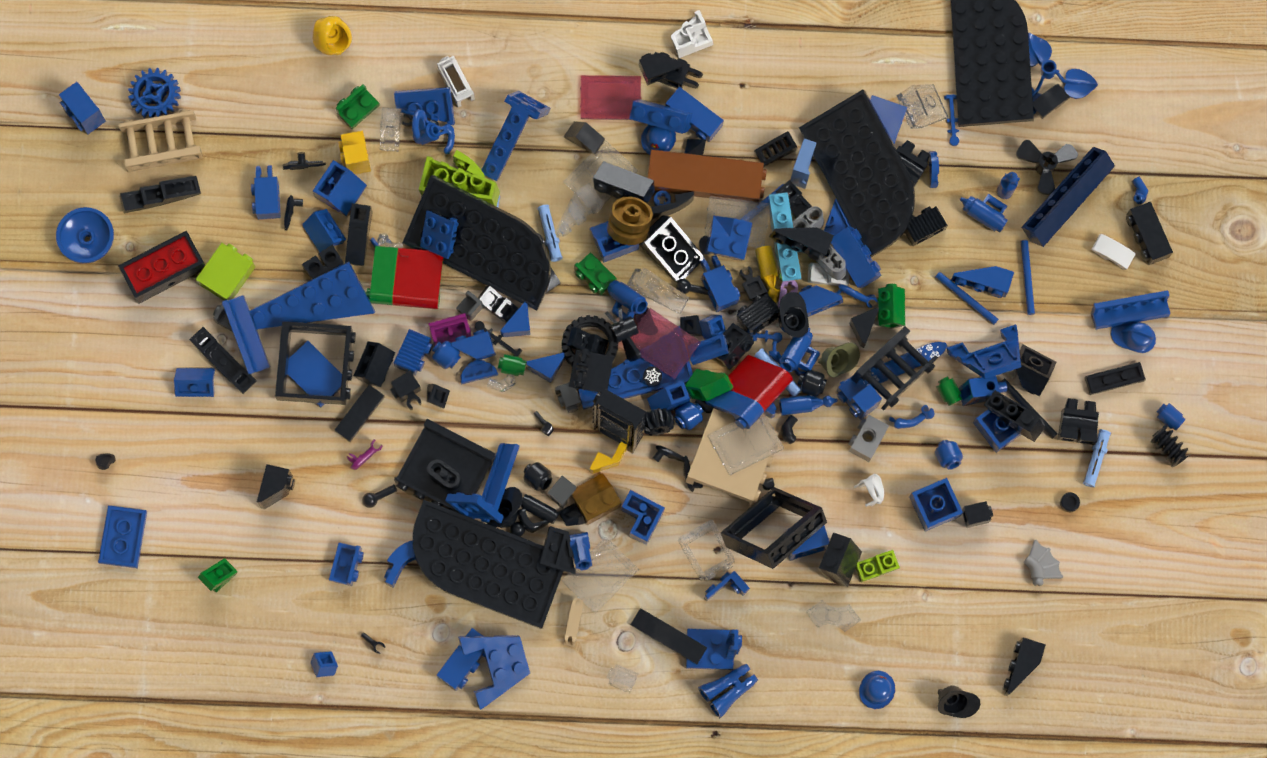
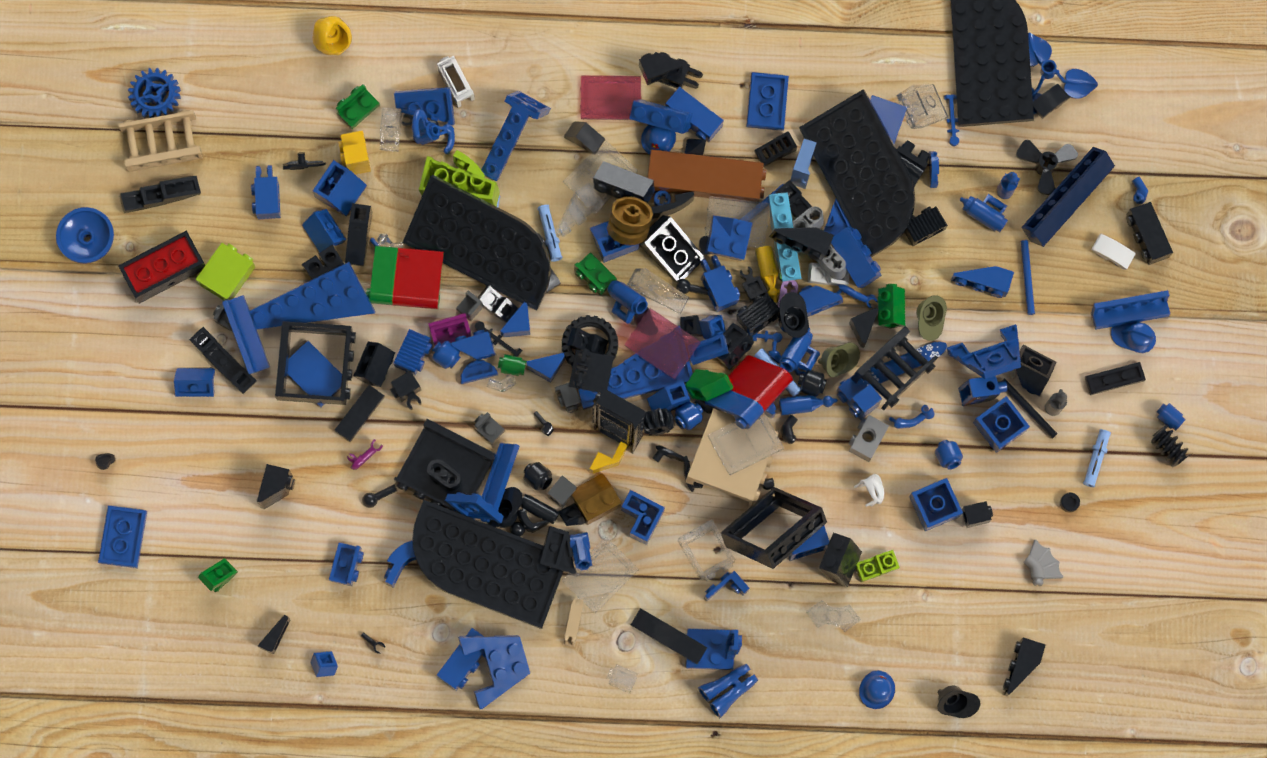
blue brick [59,82,106,134] -> none
black bar [284,195,303,231] -> none
blue hinge [420,210,459,259] -> none
black slope [427,384,450,409] -> none
black piece [605,307,641,362] -> none
black tile [643,367,662,387] -> none
white slope [671,10,713,58] -> none
blue piece [935,272,999,325] -> none
green brick [936,376,962,406] -> none
black slope [984,390,1046,442] -> none
black hips [1057,398,1099,445] -> none
none -> black slope [258,615,291,654]
none -> dark grey bracket [474,412,505,445]
none -> blue tile [747,72,789,131]
none -> olive piece [916,295,947,341]
none -> dark grey wheel [1045,389,1067,416]

